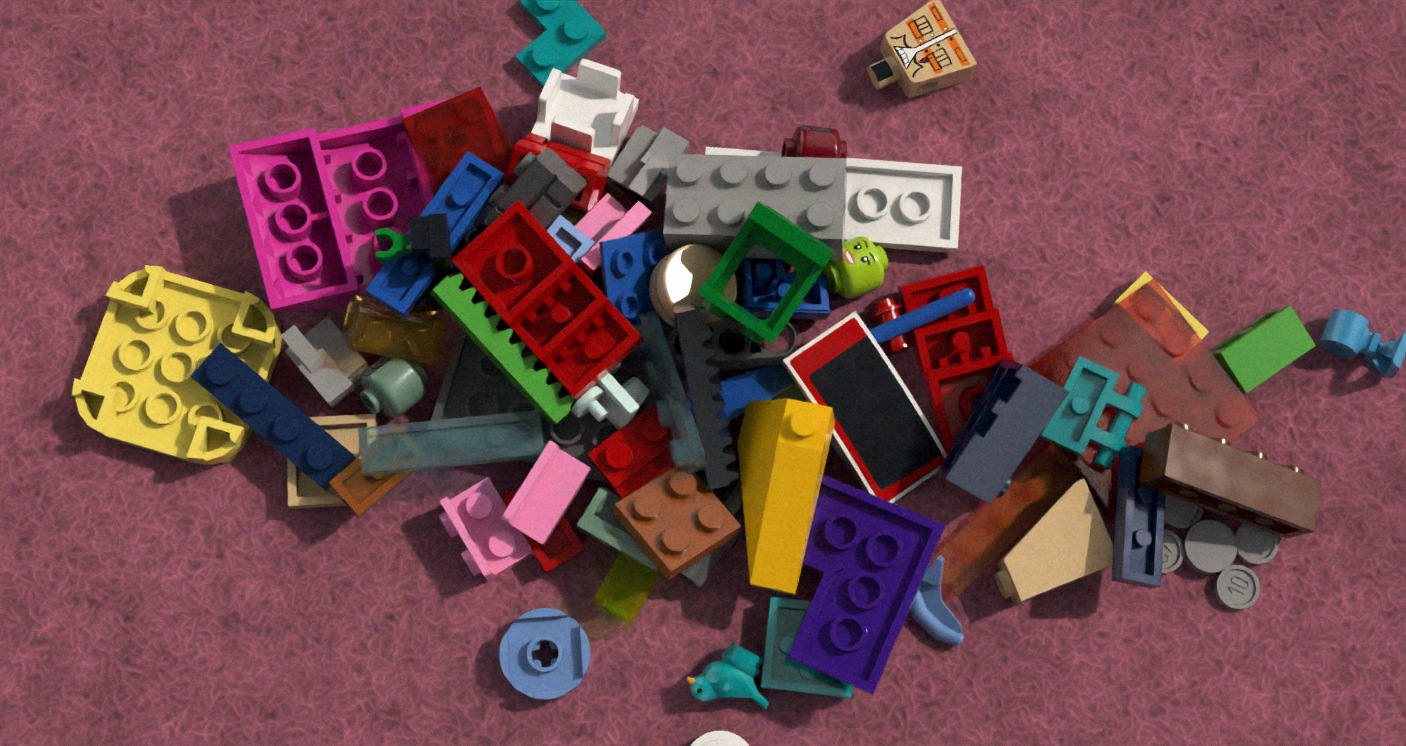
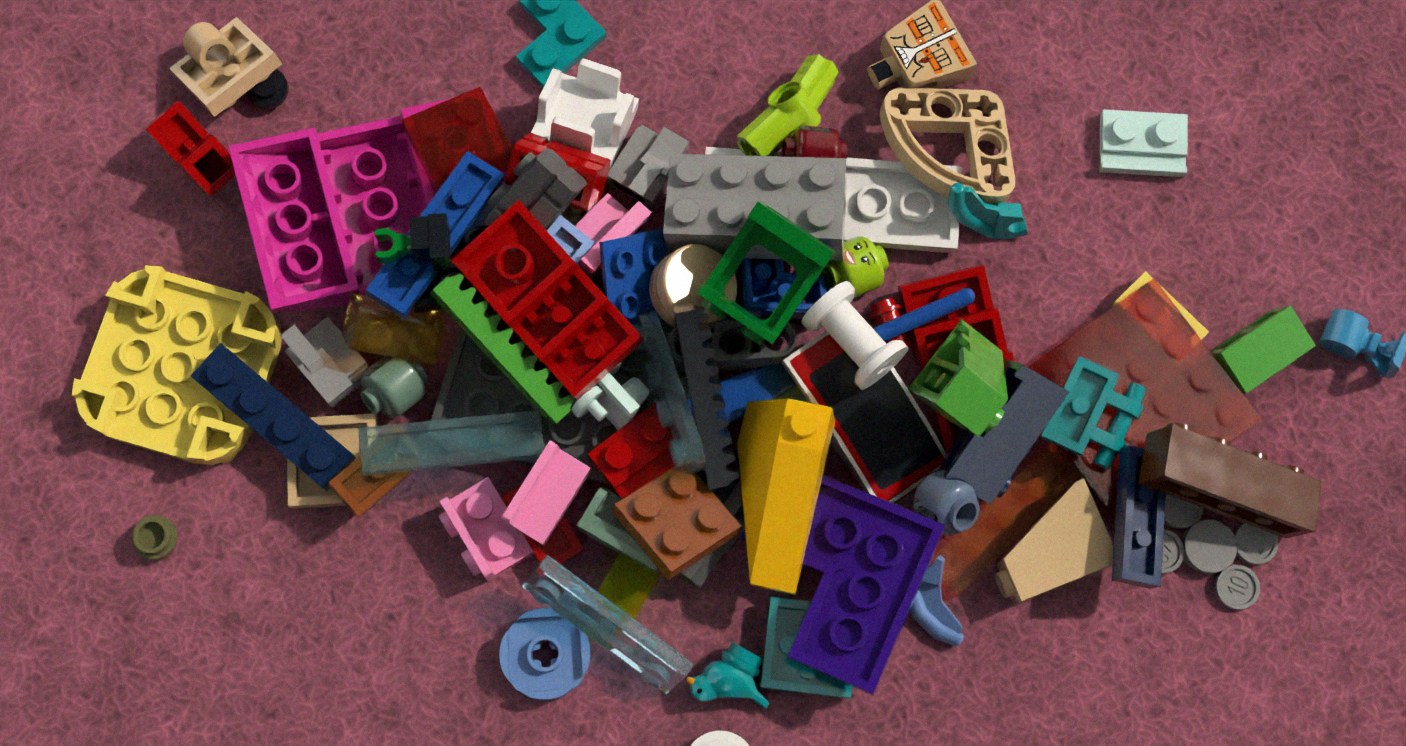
none -> olive plate [132,515,178,560]
none -> red brick [144,100,235,197]
none -> tan plate [169,17,282,117]
none -> black plate [246,69,289,109]
none -> clear light blue plate [522,555,694,694]
none -> lime piece [736,54,839,156]
none -> white piece [801,281,908,390]
none -> tan beam [880,88,1015,206]
none -> bright green wedge [908,319,1008,437]
none -> sand blue head [913,470,980,536]
none -> teal piece [947,183,1028,239]
none -> light aqua plate [1099,109,1188,177]

